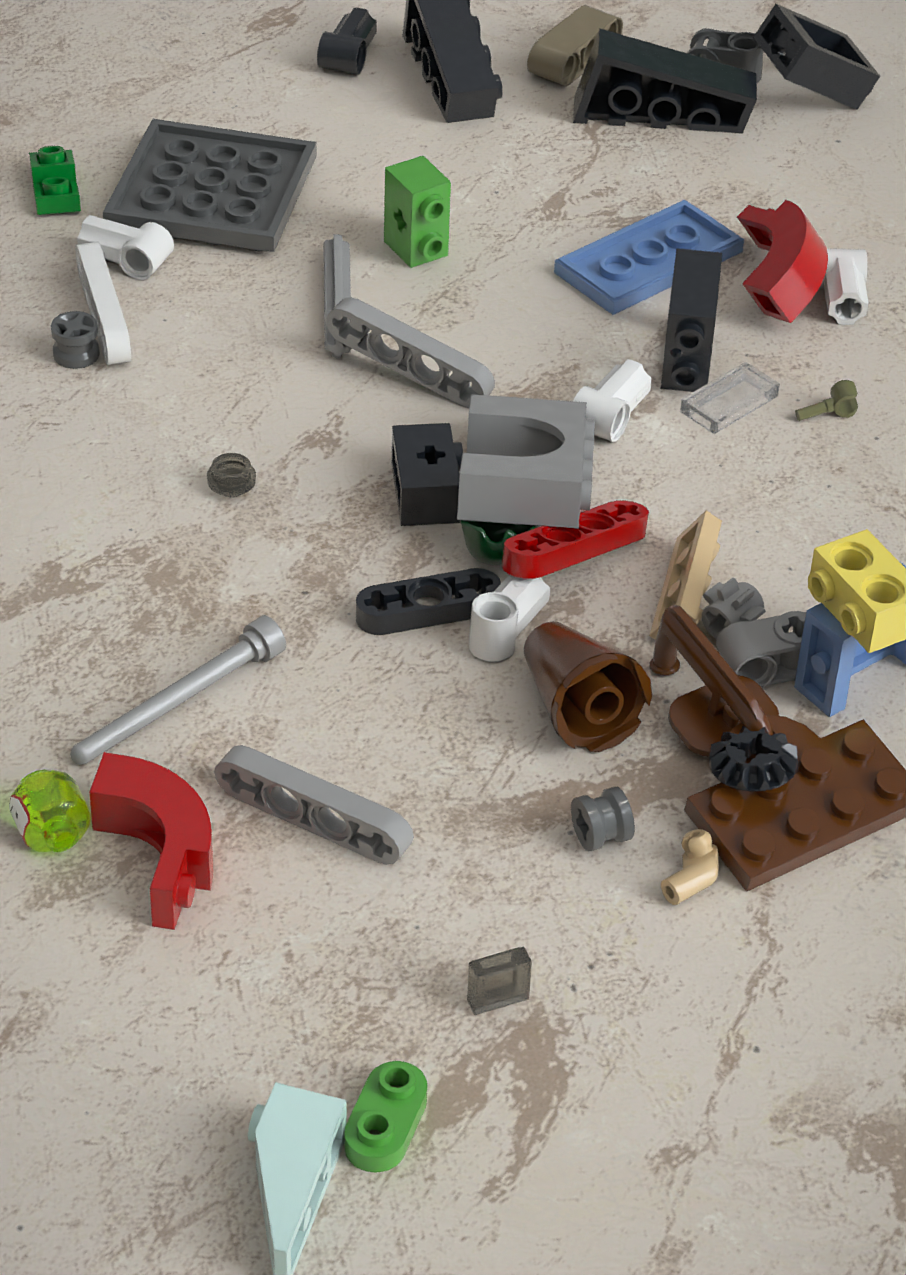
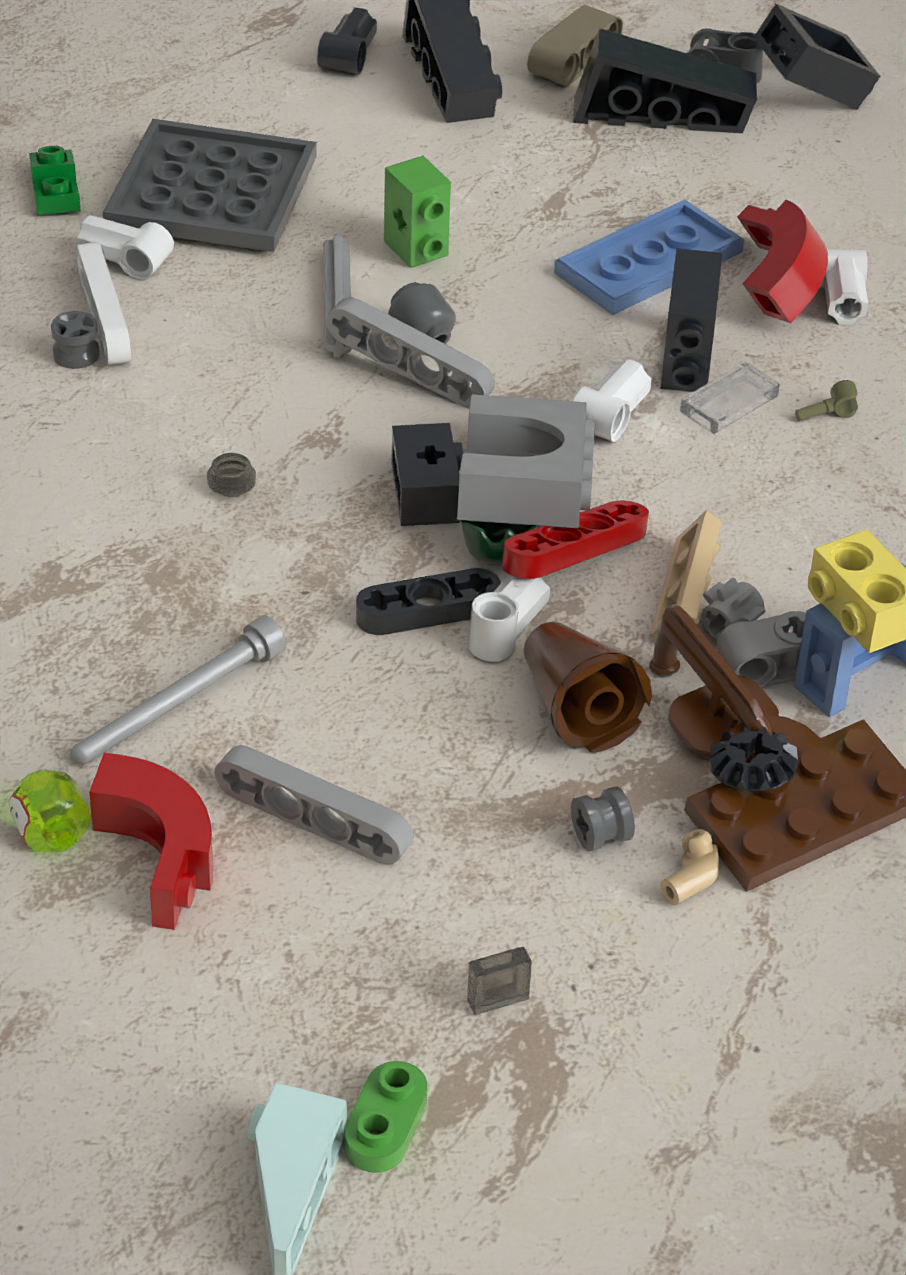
none -> dark grey head [388,282,456,344]

